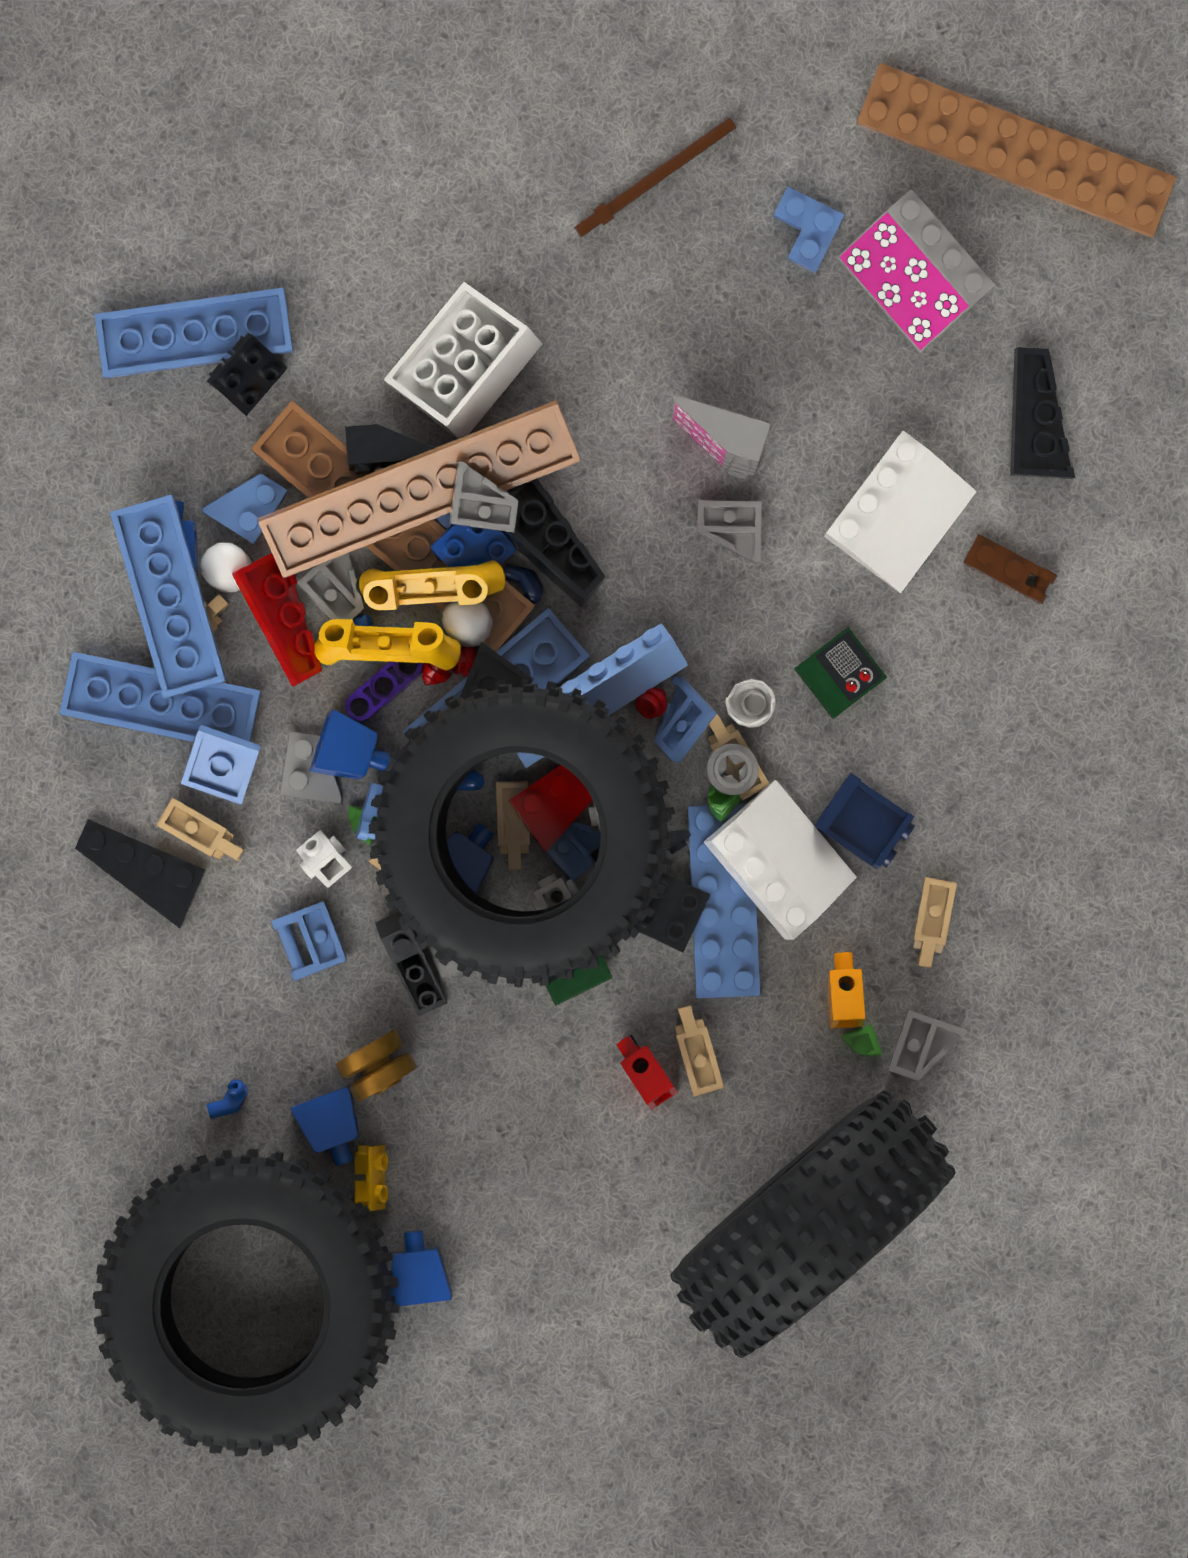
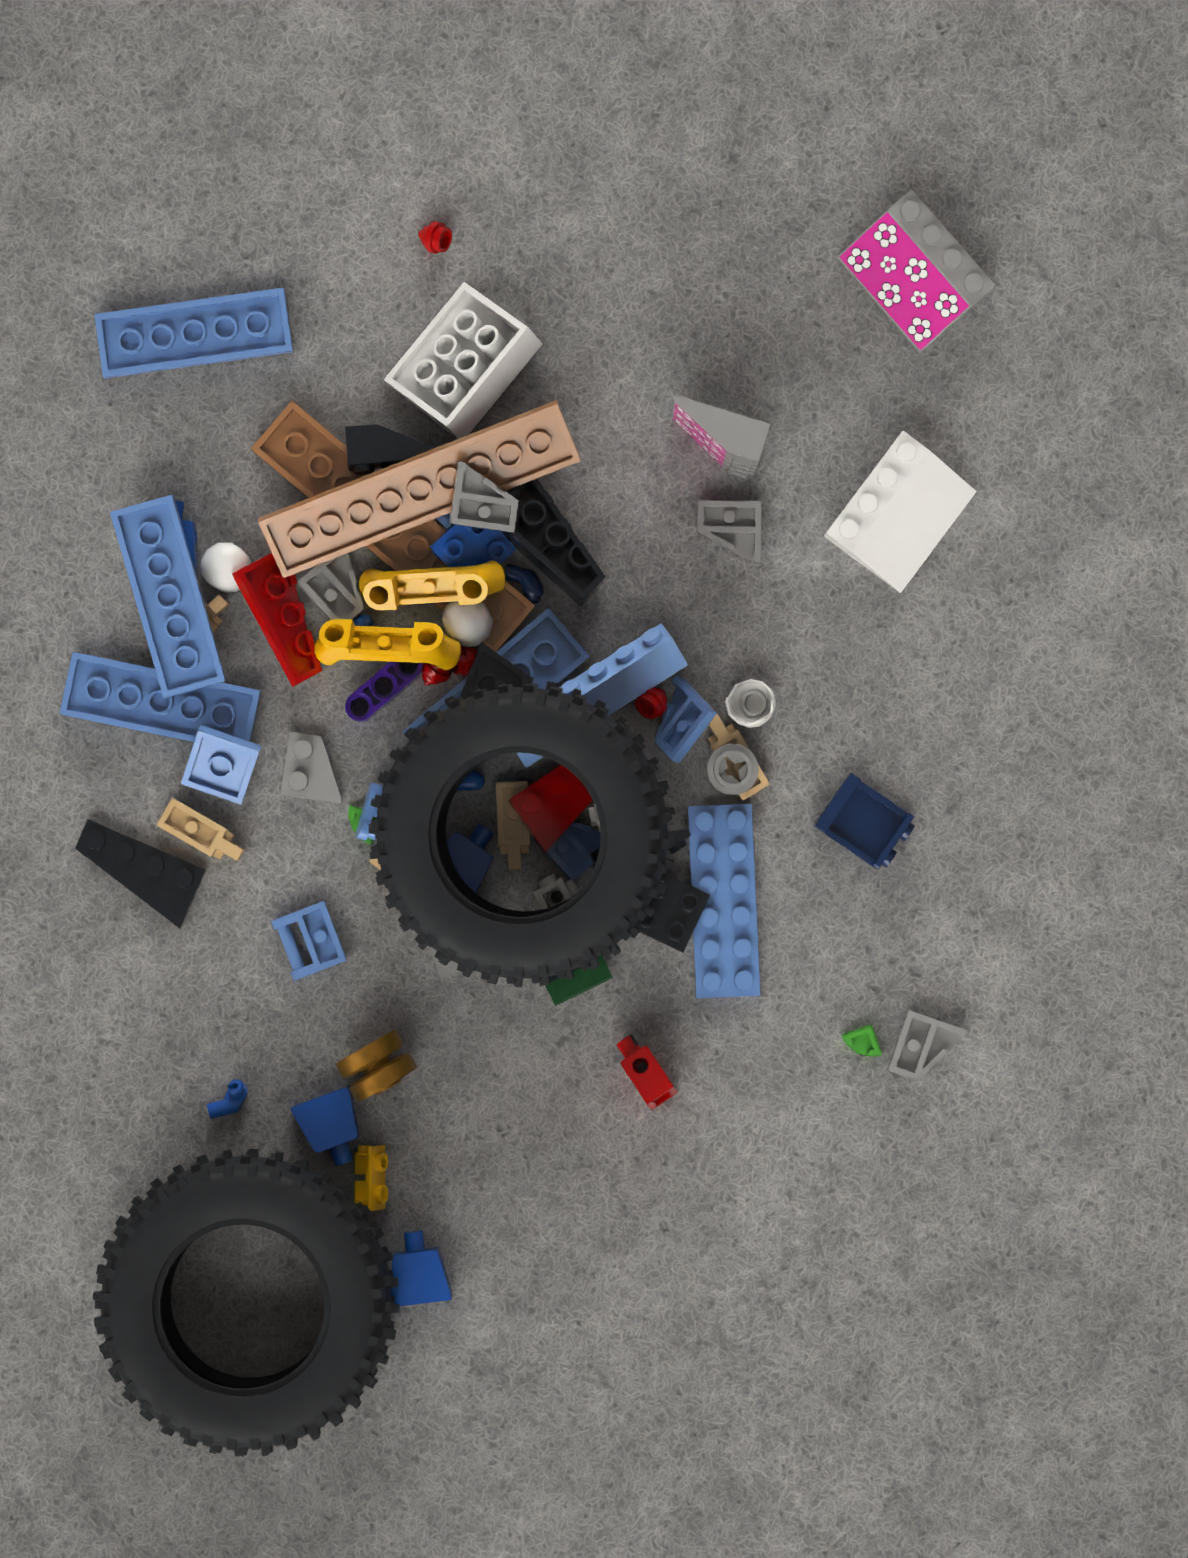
medium blue wing [202,473,289,545] -> none
black hinge [207,333,287,416] -> none
white brick [296,830,352,888] -> none
blue torso [309,710,390,779] -> none
black slope [375,912,448,1016] -> none
reddish brown bar [574,118,736,237] -> none
black tyre [670,1090,956,1358] -> none
tan hinge [675,1005,724,1096] -> none
white slope [704,780,857,940] -> none
bright green tile [708,784,740,822] -> none
medium blue plate [773,187,844,273] -> none
slope [794,627,887,719] -> none
light orange torso [827,952,865,1029] -> none
medium nougat plate [856,63,1176,238] -> none
tan hinge [913,877,957,968] -> none
reddish brown plate [963,534,1057,604] -> none
black wing [1010,347,1075,479] -> none
none -> red plate [418,221,452,254]

